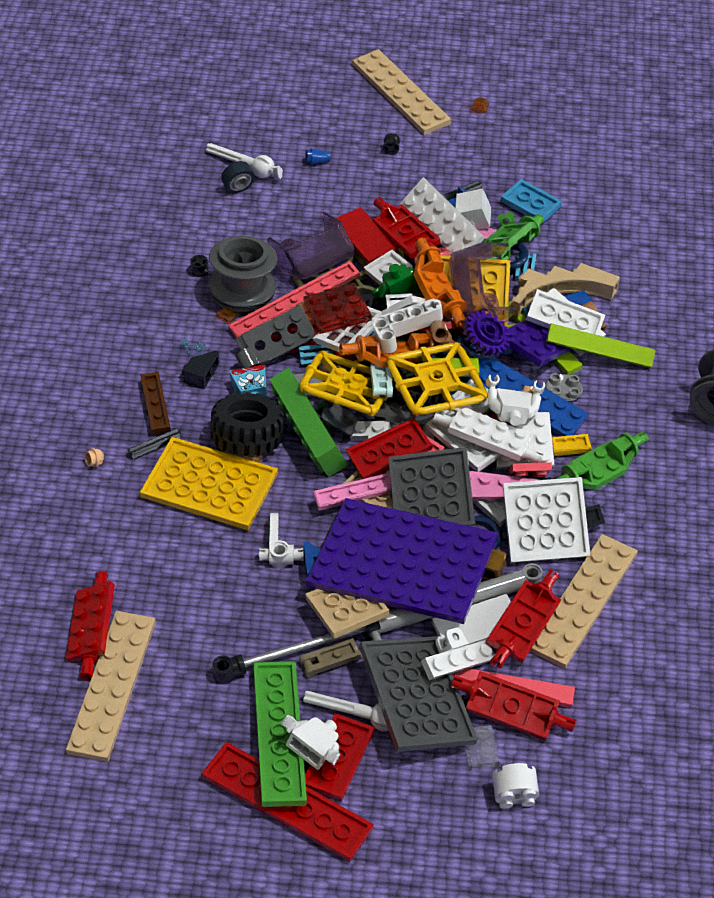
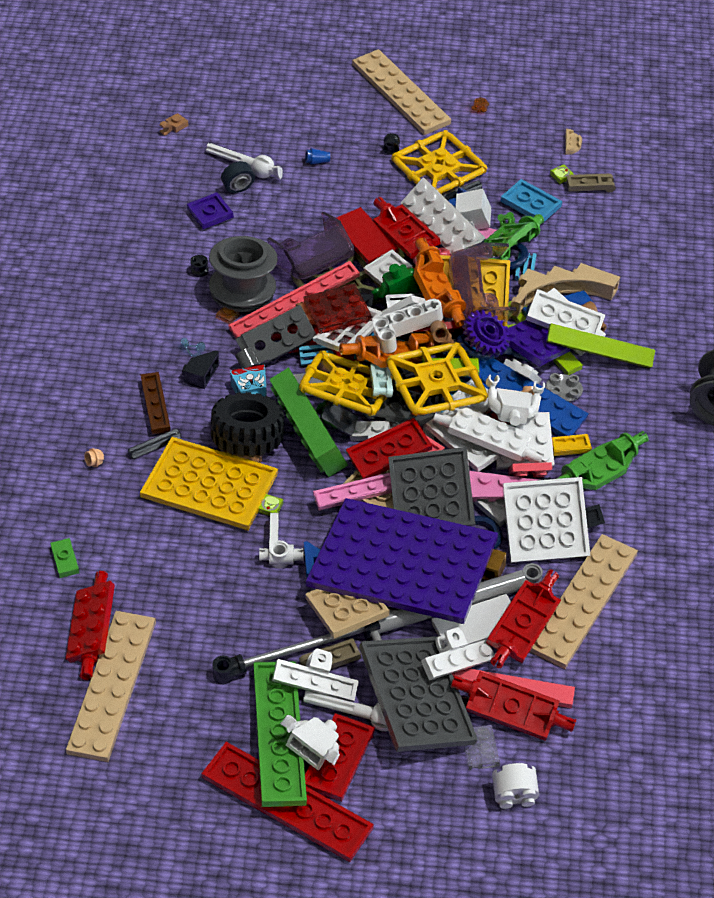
none -> bright green plate [50,538,79,578]
none -> medium nougat plate [159,113,188,135]
none -> dark purple plate [187,192,234,229]
none -> tile [259,494,283,516]
none -> white plate [272,649,358,702]
none -> yellow plate [391,130,487,194]
none -> white plate [504,359,542,384]
none -> lime tile [550,165,574,184]
none -> tan tile [565,129,582,155]
none -> dark tan plate [566,173,616,192]

